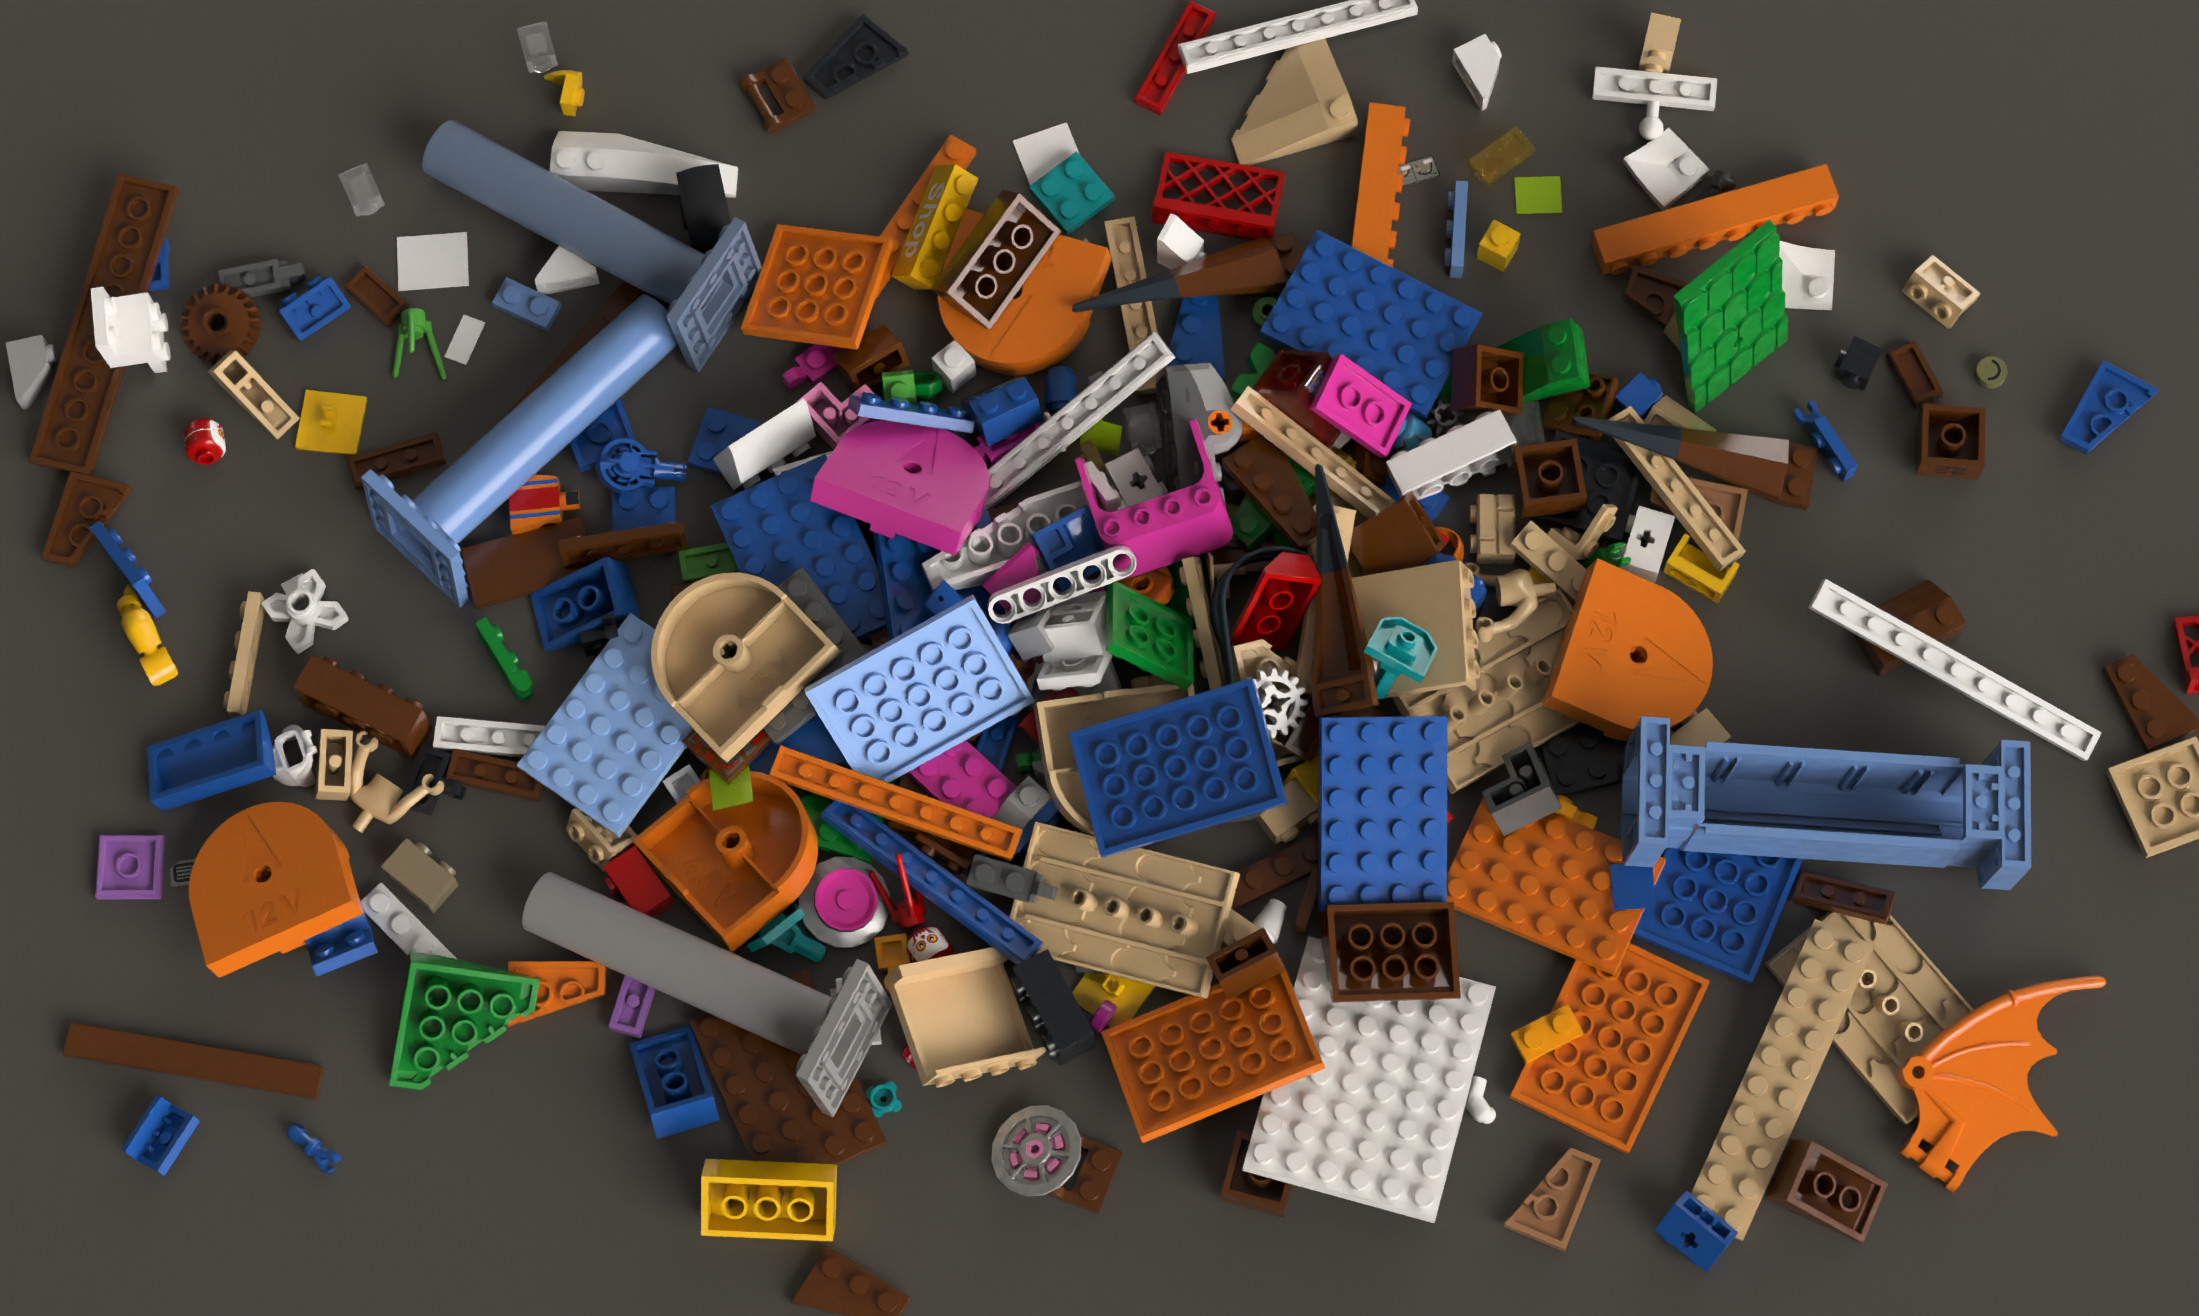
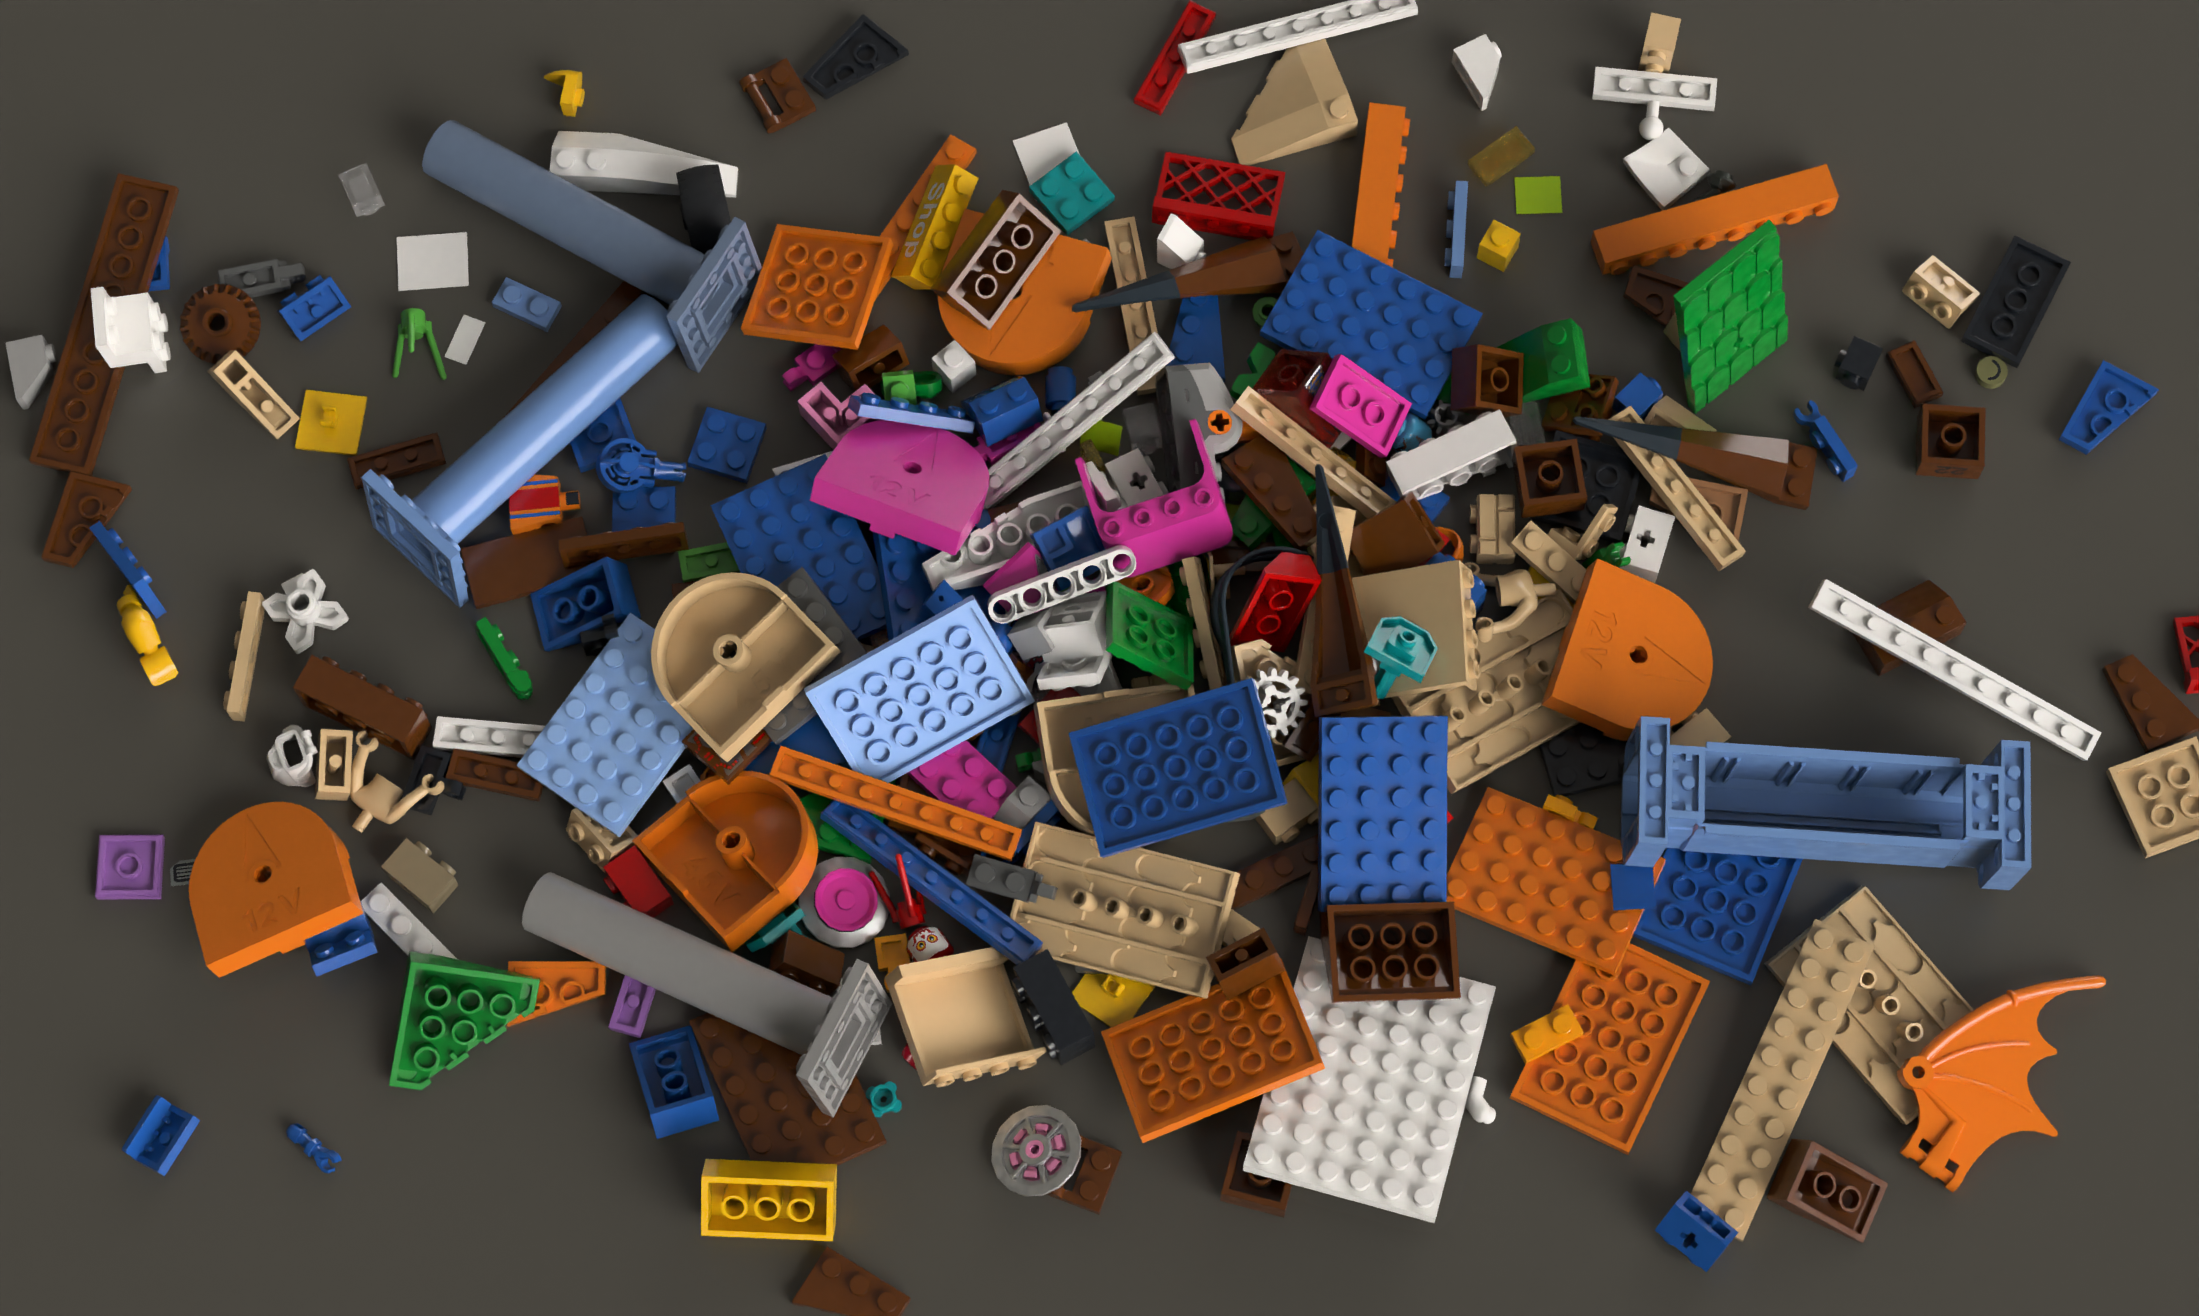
reddish brown tile [63,1022,324,1100] -> none
blue slope [147,709,276,811] -> none
red head [183,417,226,465] -> none
reddish brown tile [343,265,410,328] -> none
clear brick [517,21,558,73] -> none
white slope [535,246,600,295] -> none
lime sticker [709,765,753,811] -> none
white slope [713,398,816,490] -> none
magenta tile [1089,1000,1118,1033] -> none
white cone [1252,899,1287,944] -> none
light grey sticker [1398,155,1440,187] -> none
dark grey brick [1482,742,1562,836] -> none
medium nougat wing [1503,1147,1601,1252] -> none
yellow panel [1663,533,1740,604] -> none
white plate [1779,241,1835,310] -> none
reddish brown tile [1792,870,1896,925] -> none
none -> reddish brown brick [769,930,845,996]
none -> black plate [1961,235,2071,368]

